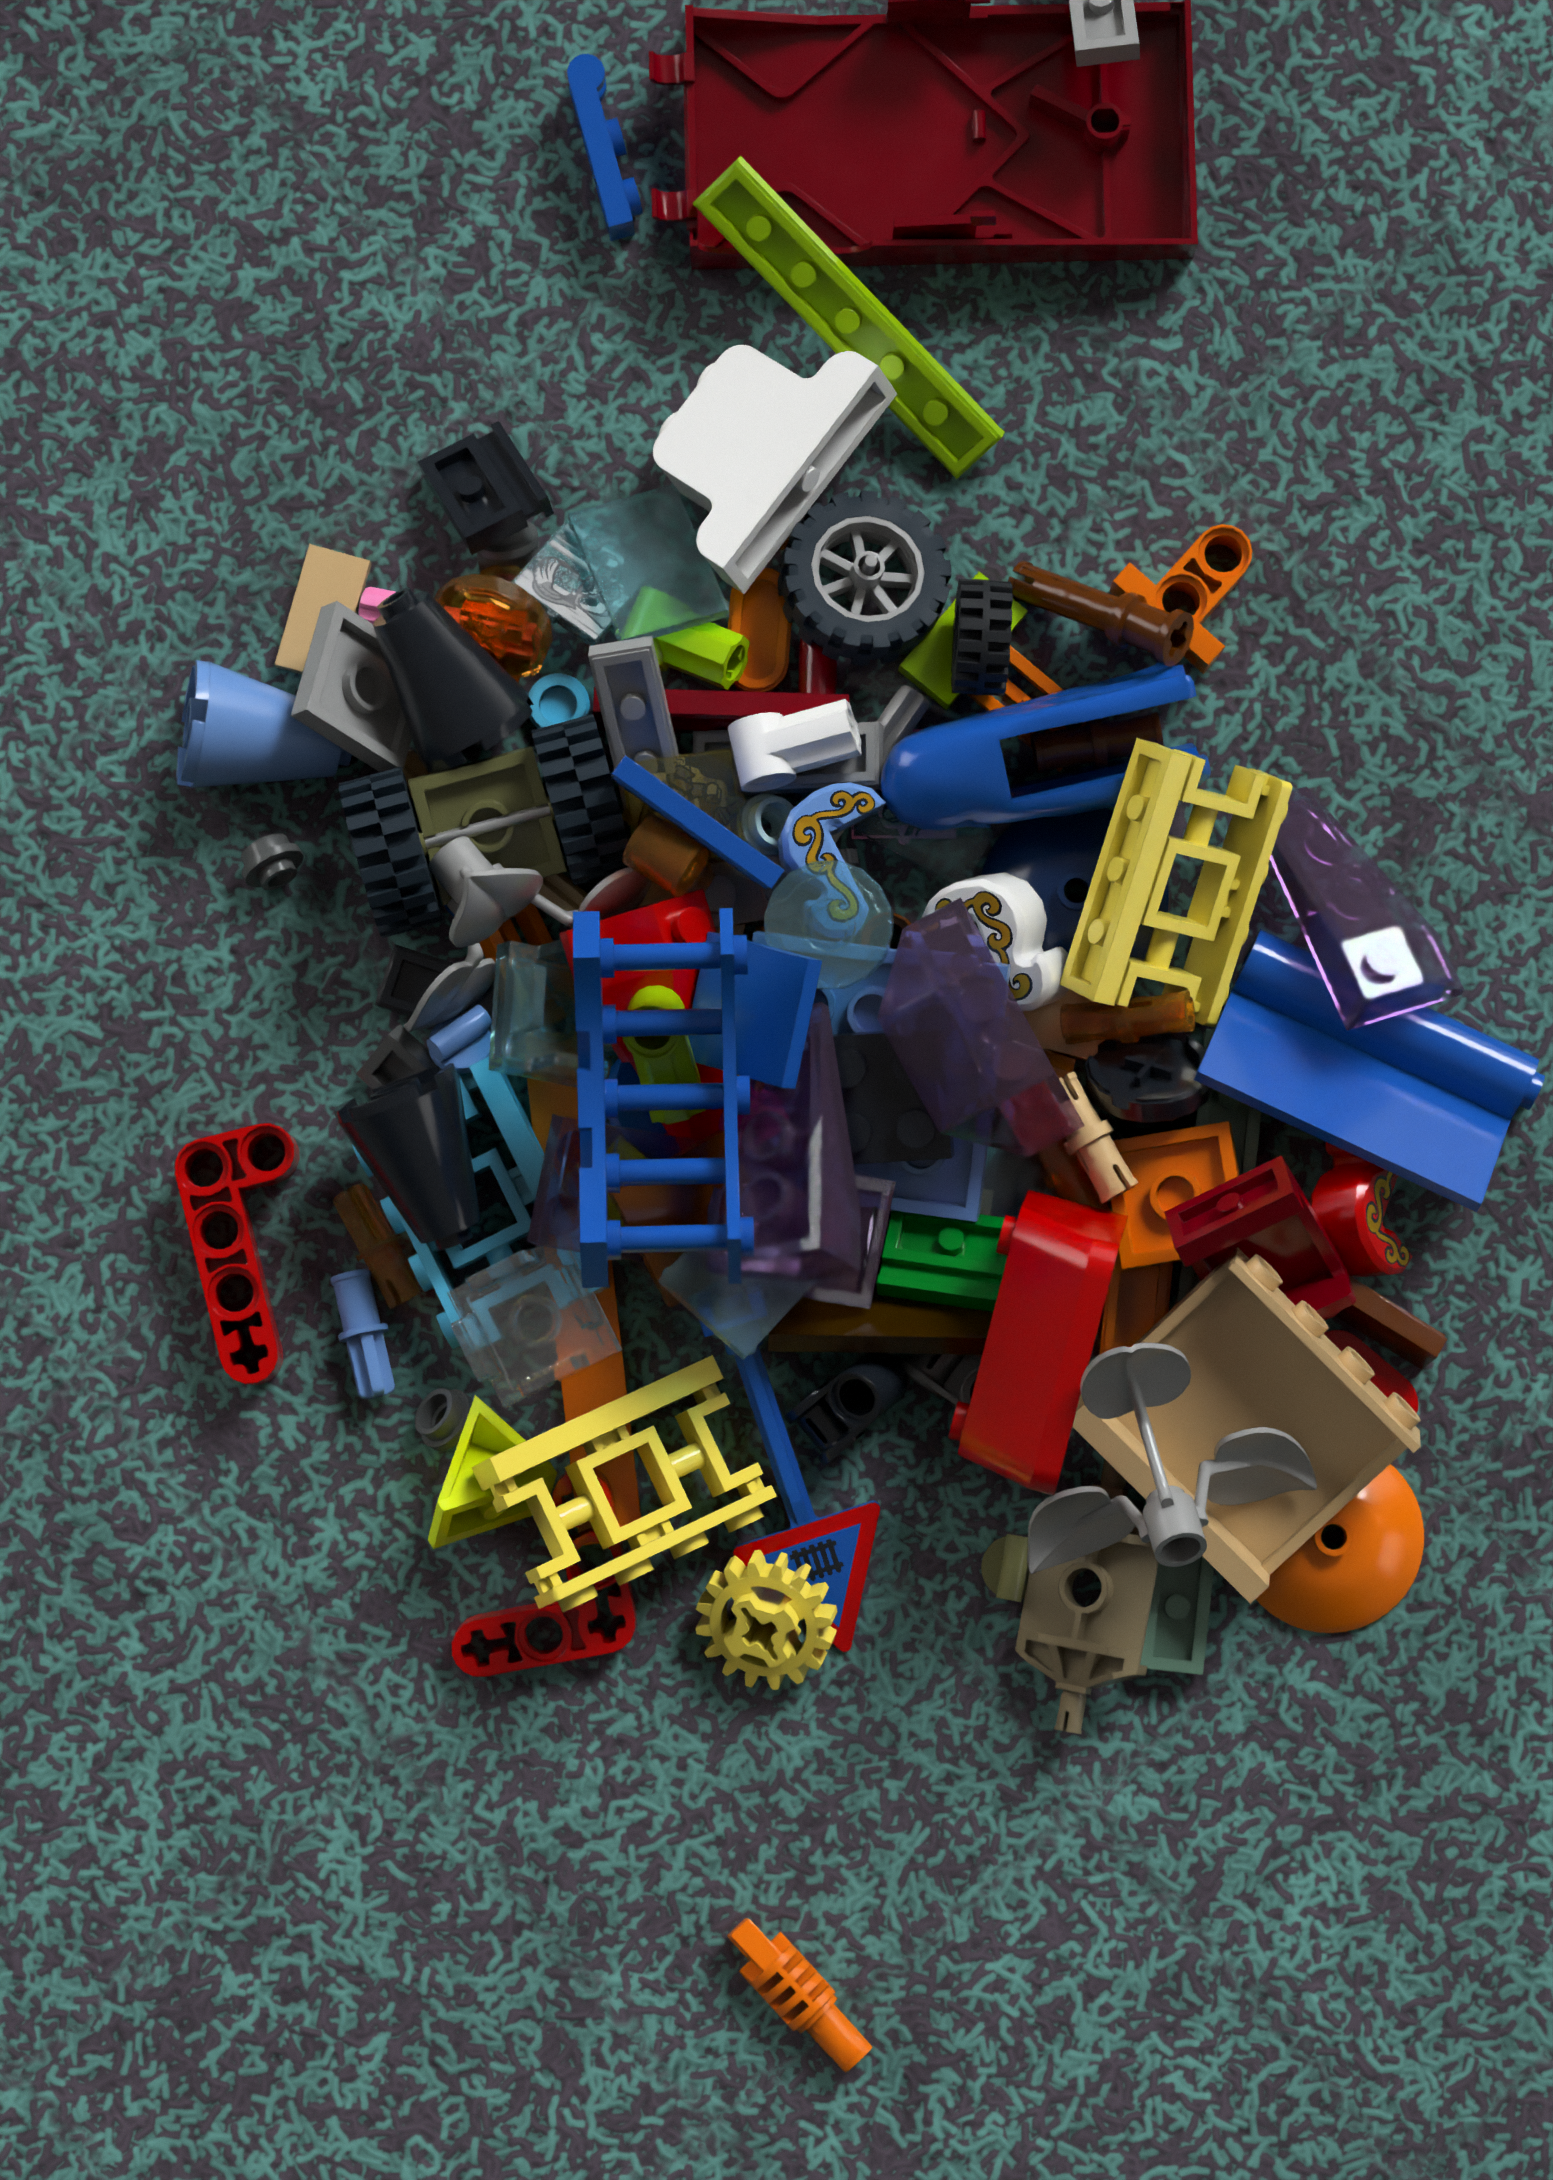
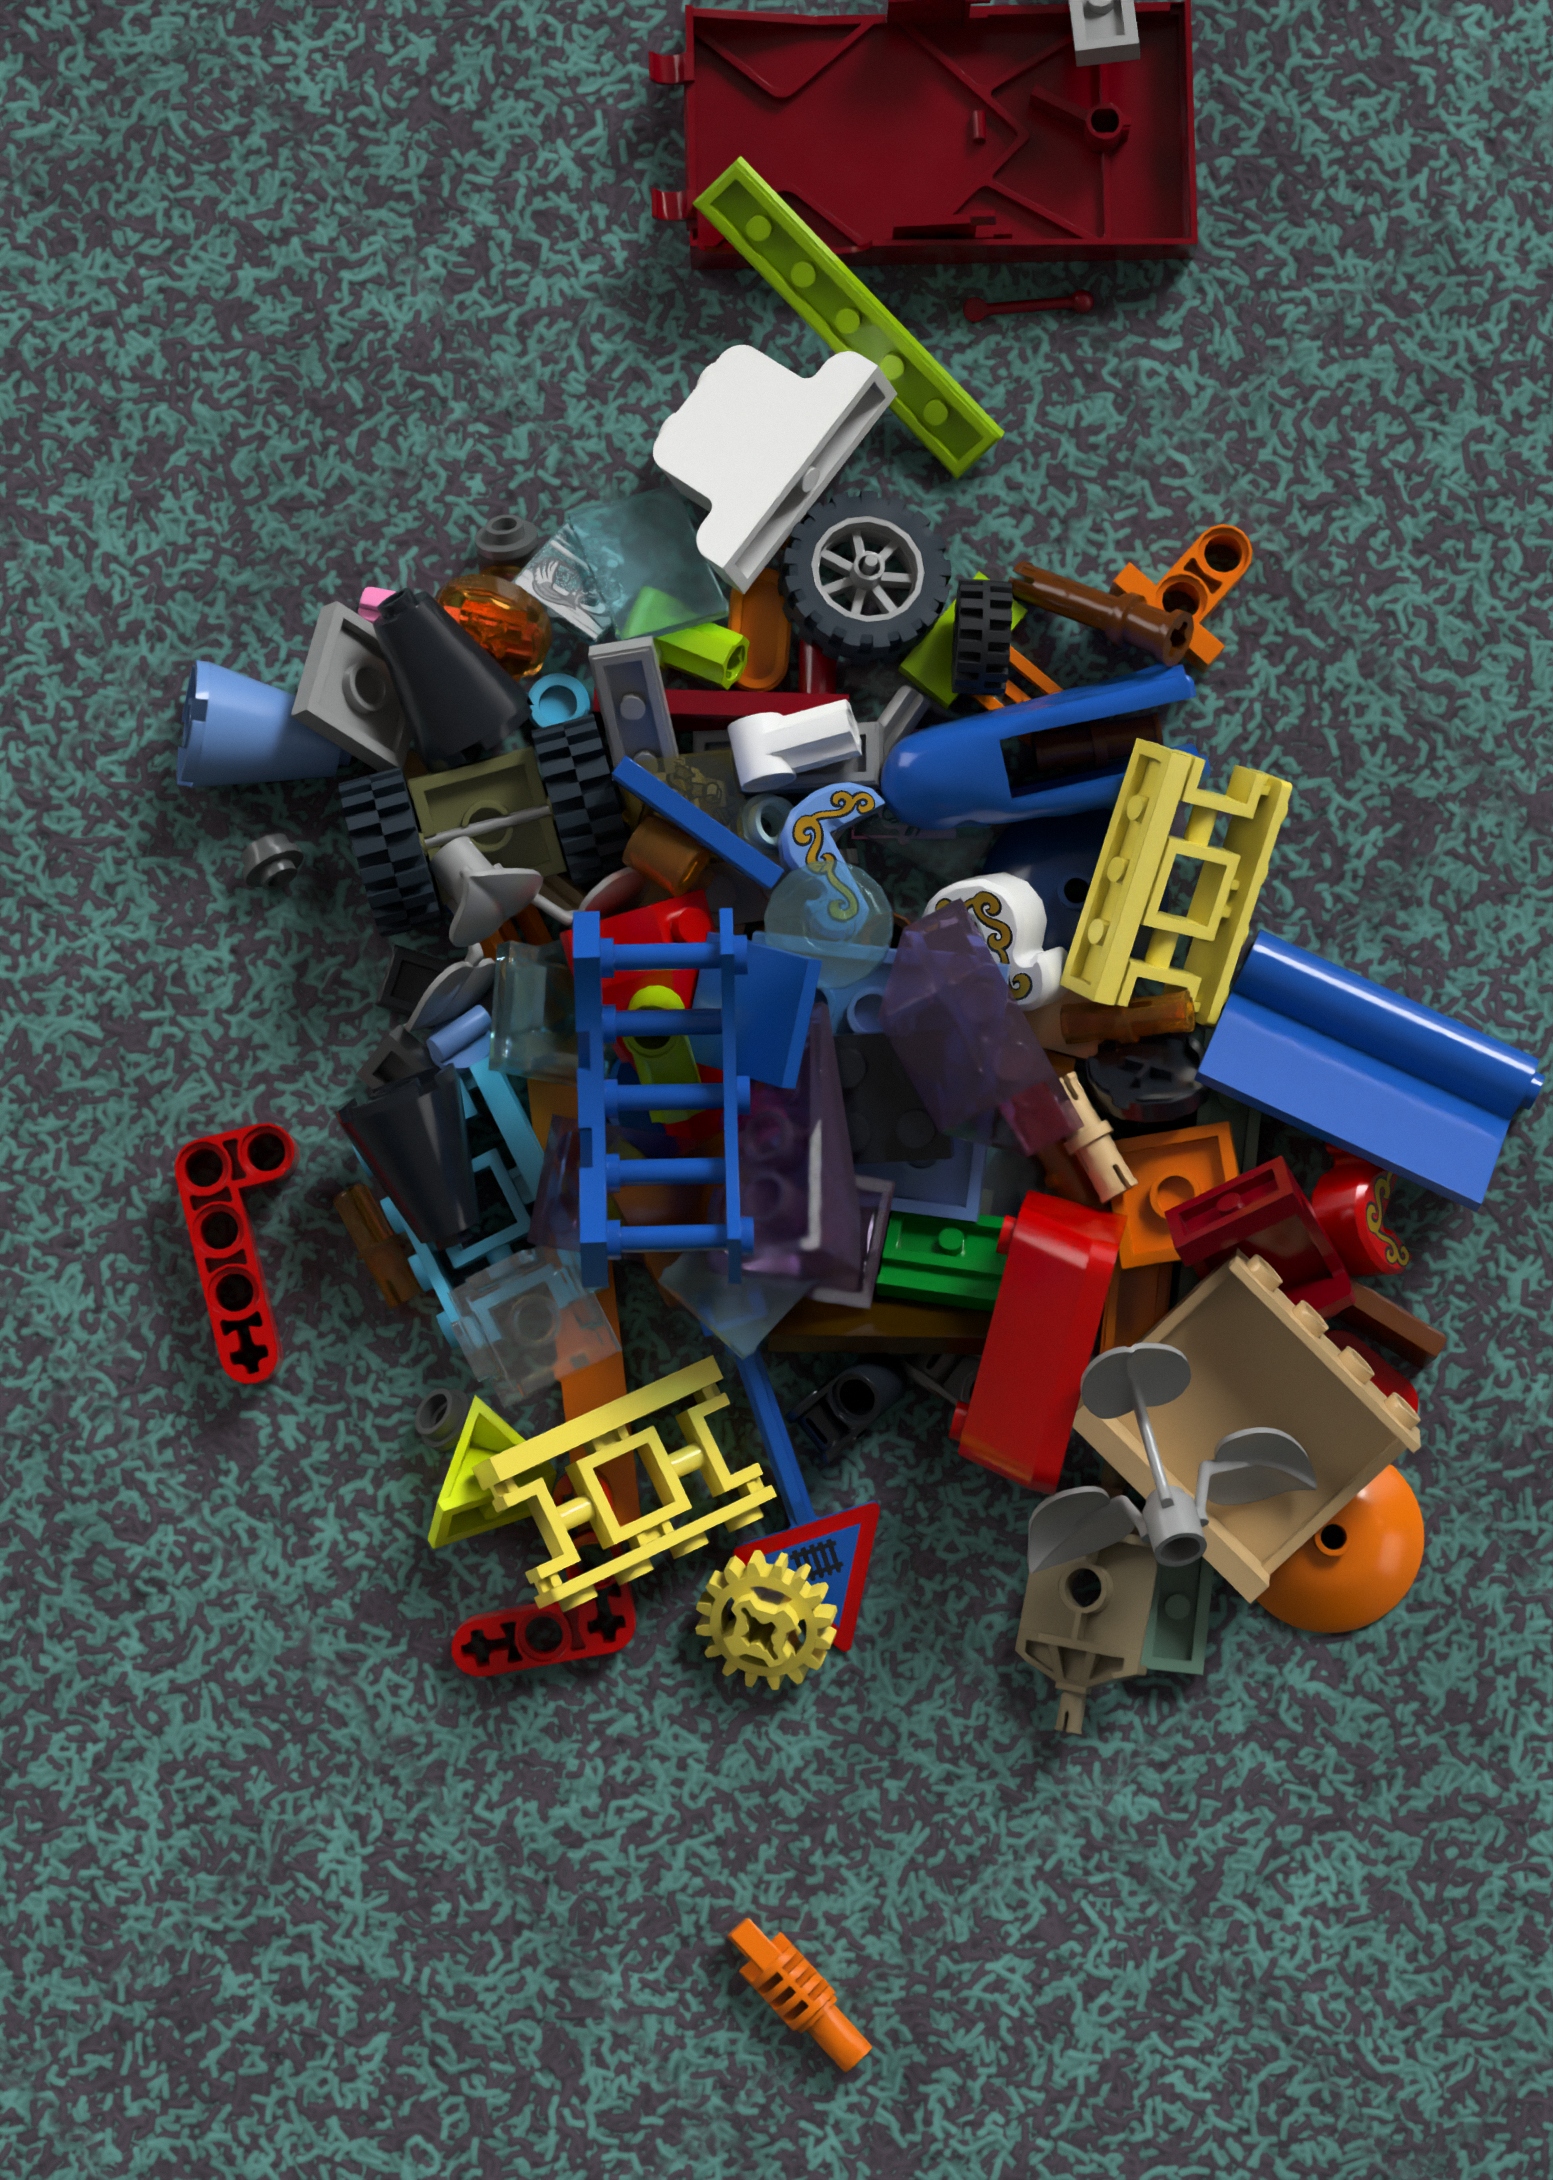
tan tile [274,544,372,674] -> none
medium blue axle [330,1269,395,1399] -> none
black plate [418,421,554,555] -> none
blue plate [567,54,643,241] -> none
olive plate [981,1534,1029,1602] -> none
clear purple wedge [1270,786,1464,1031] -> none
none -> dark red hinge [963,289,1094,323]

